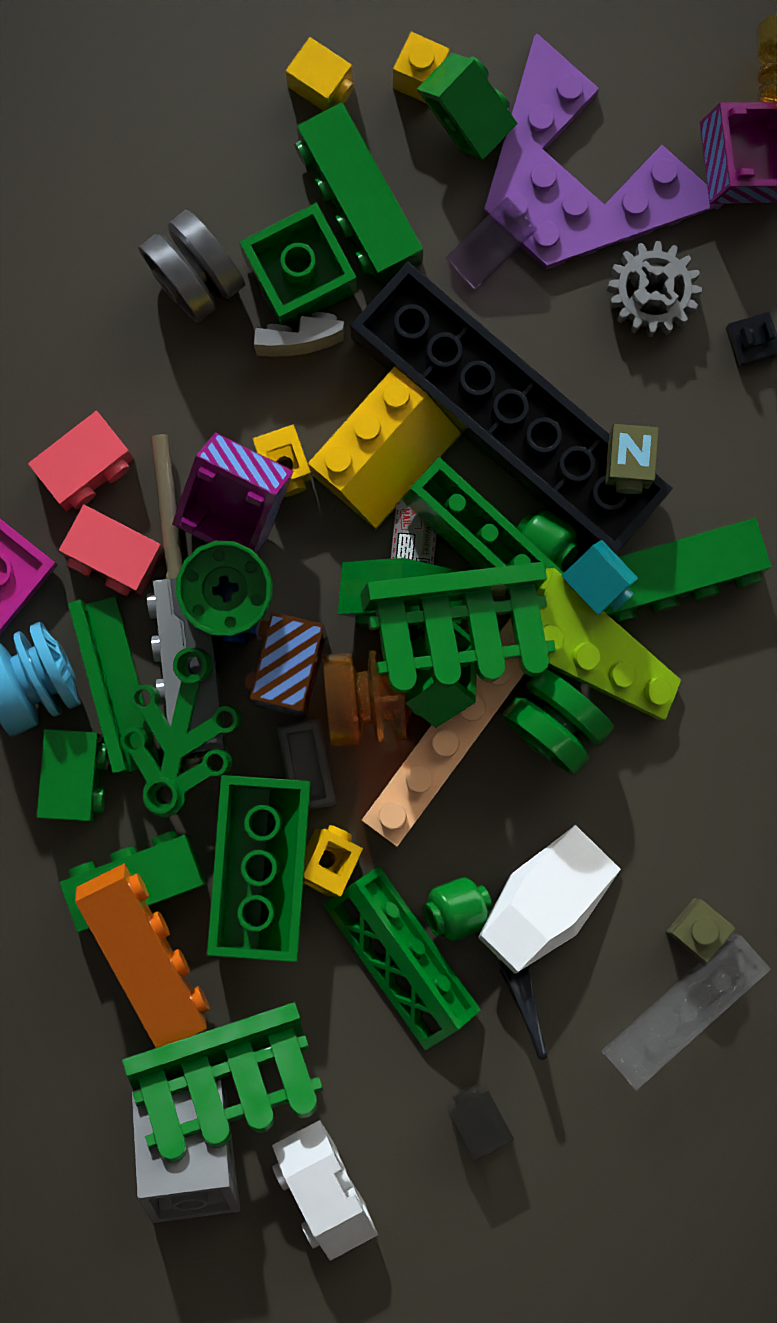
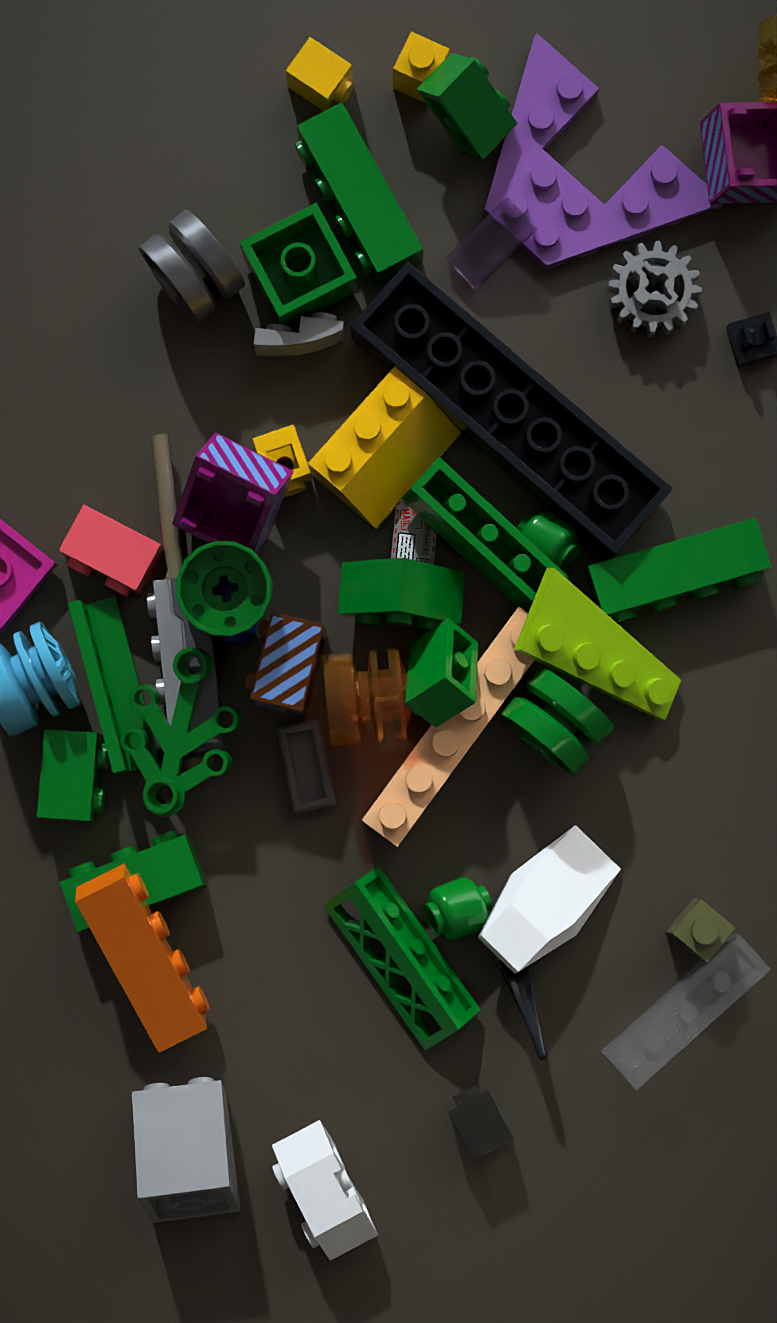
coral brick [28,410,134,512] -> none
green fence [122,1002,323,1163] -> none
green slope [207,775,311,962] -> none
yellow brick [303,825,363,897] -> none
green fence [360,562,556,693] -> none
teal brick [562,540,638,615] -> none
olive brick [605,424,659,494] -> none

